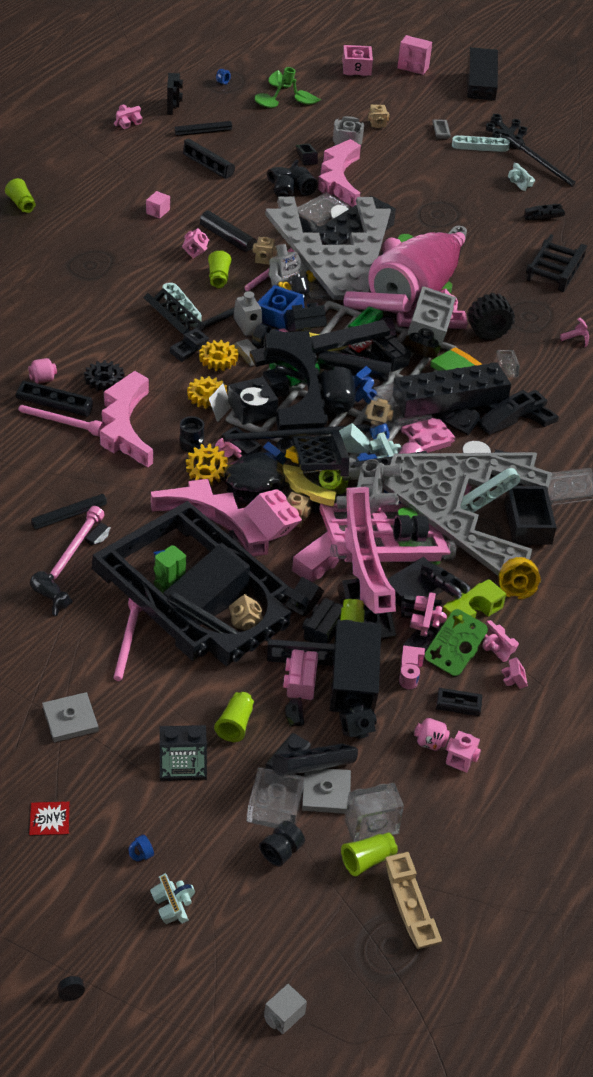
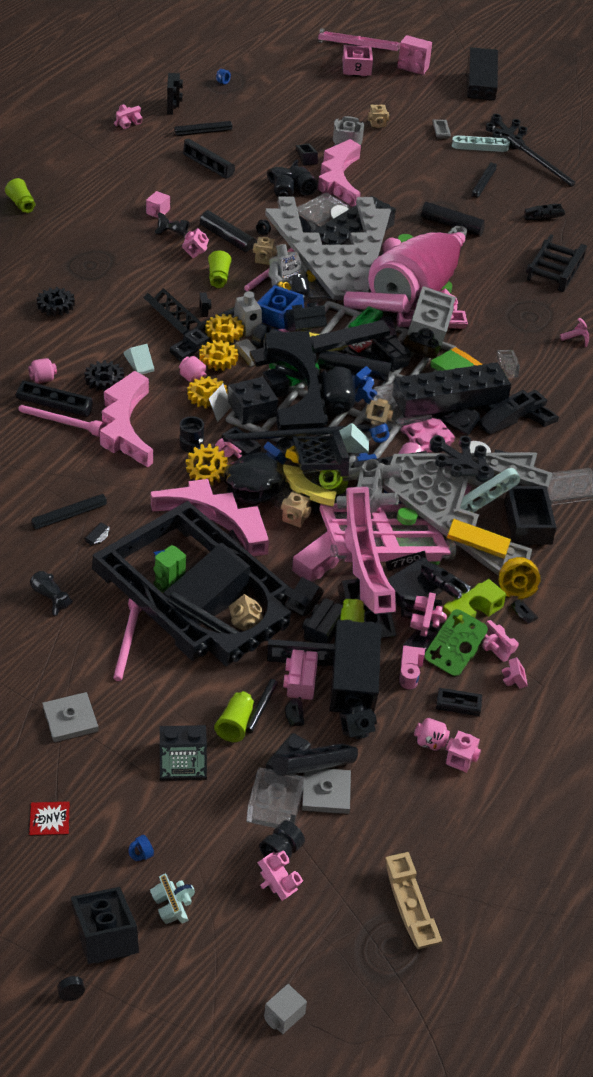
bright pink piece [50,506,105,580] -> none
light aqua beam [162,283,202,327] -> none
white sticker [240,387,268,405] -> none
bright pink brick [244,489,302,541] -> none
bright green plant [254,67,321,108] -> none
lime plant [341,832,398,877] -> none
clear brick [345,783,404,842] -> none
light aqua hips [368,432,402,459] -> none
black wheel [393,515,429,542] -> none
black tyre [467,293,515,341] -> none
light aqua hips [508,163,535,191] -> none
none -> black gear [36,287,75,317]
none -> black slope [71,887,139,964]
none -> light aqua slope [124,344,154,375]
none -> black animal [155,212,190,237]
none -> bright pink head [179,356,206,383]
none -> black plate [199,292,212,317]
none -> yellow gear [205,314,244,343]
none -> black bar [246,679,278,734]
none -> black plate [256,219,271,235]
none -> bright pink hips [257,851,303,901]
none -> bright pink door [318,28,400,51]
none -> black sticker [385,550,427,571]
none -> black brick [421,202,485,236]
none -> black plant [429,435,494,483]
none -> yellow tile [447,519,511,559]
none -> black axle [471,162,497,198]
none -> black piece [511,599,539,624]

